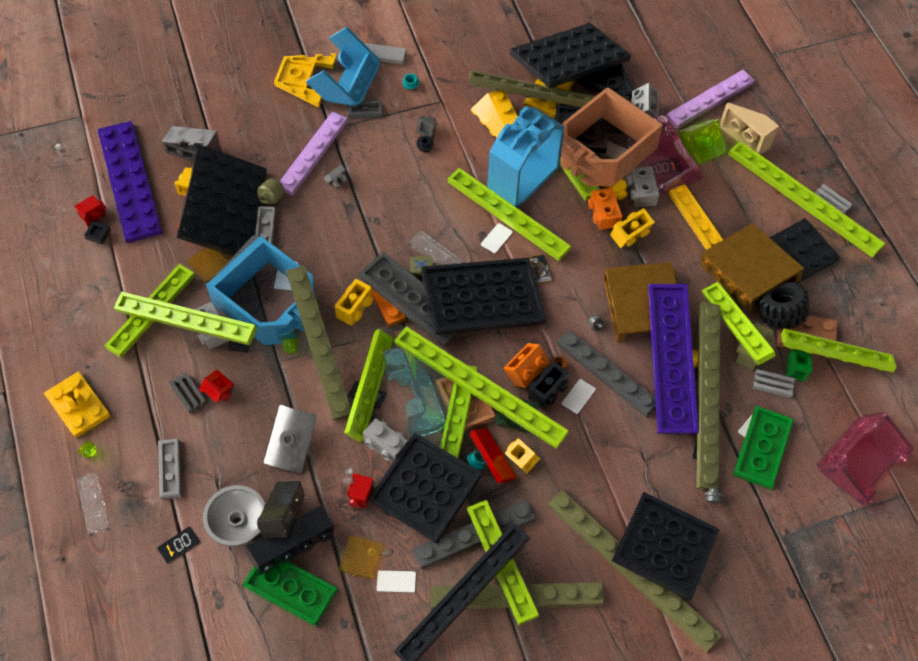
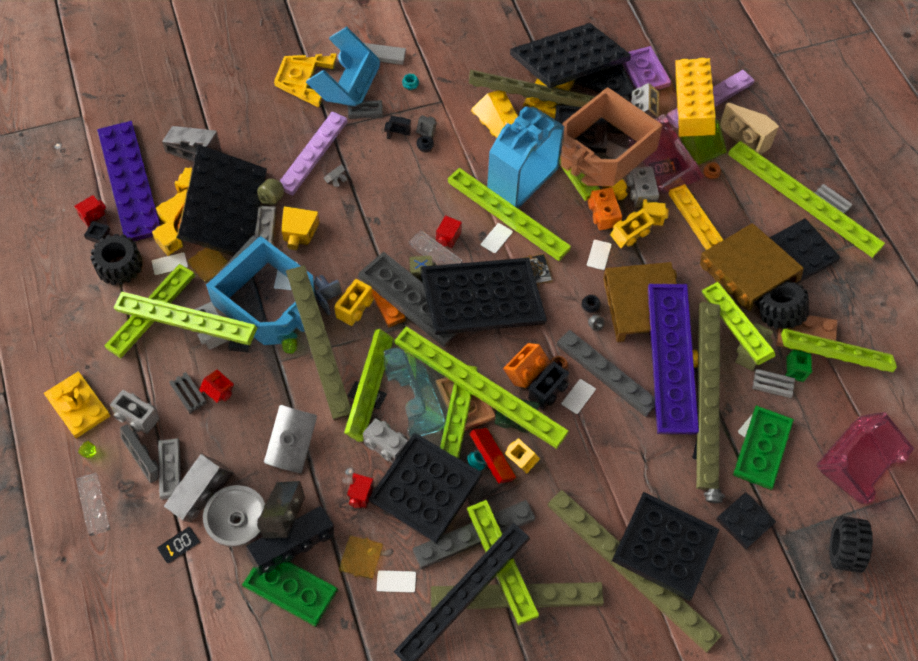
none -> black tyre [90,234,143,285]
none -> light grey brick [110,390,159,434]
none -> dark grey plate [120,424,159,483]
none -> yellow arch [152,189,187,256]
none -> white sticker [152,252,188,275]
none -> wedge [164,454,234,522]
none -> yellow torso [282,206,320,250]
none -> sand blue bracket [314,275,342,316]
none -> black bracket [384,115,412,139]
none -> red brick [436,215,462,248]
none -> black plate [582,295,601,313]
none -> white sticker [587,240,612,270]
none -> medium lavender plate [622,46,671,90]
none -> yellow brick [641,199,669,226]
none -> yellow brick [676,58,716,137]
none -> dark orange plate [703,162,721,179]
none -> black plate [716,492,776,550]
none -> black tyre [829,516,873,573]

